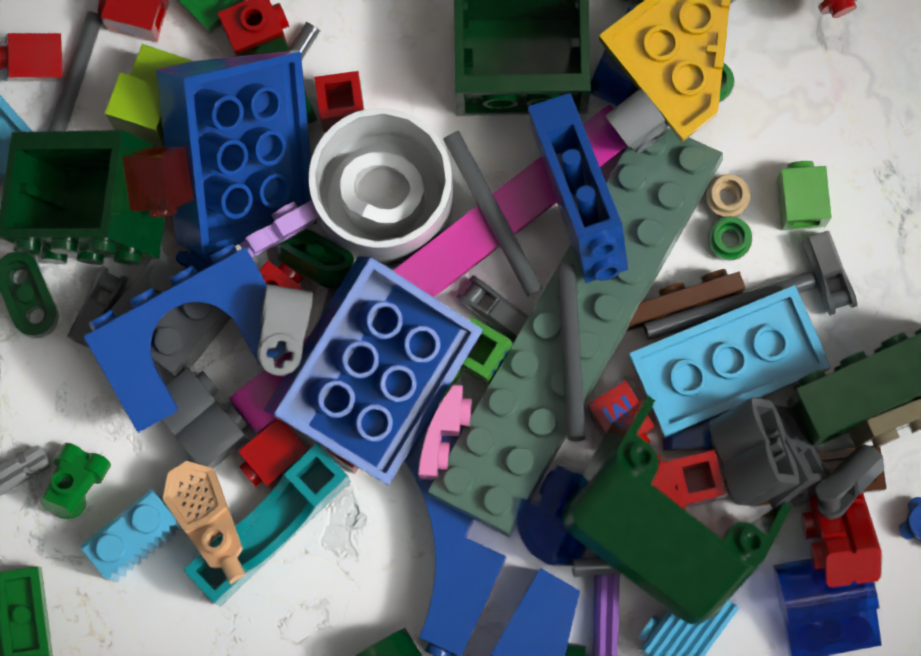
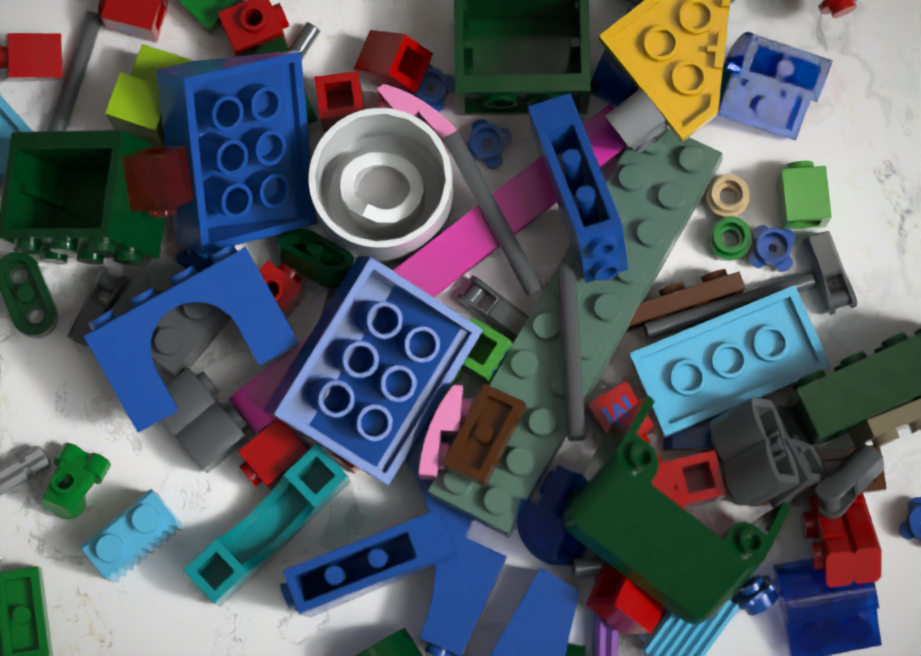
light nougat piece [162,461,246,584] -> none
lavender plate [240,200,319,258] -> none
light grey piece [257,284,313,375] -> none
none -> blue slope [280,509,458,618]
none -> red brick [353,30,433,93]
none -> bright pink slope [377,84,458,154]
none -> blue plate [407,64,455,113]
none -> reddish brown plate [442,384,527,488]
none -> blue plate [466,119,512,169]
none -> red brick [585,565,664,634]
none -> clear blue brick [717,32,833,141]
none -> blue plate [732,575,779,616]
none -> blue plate [749,225,796,272]

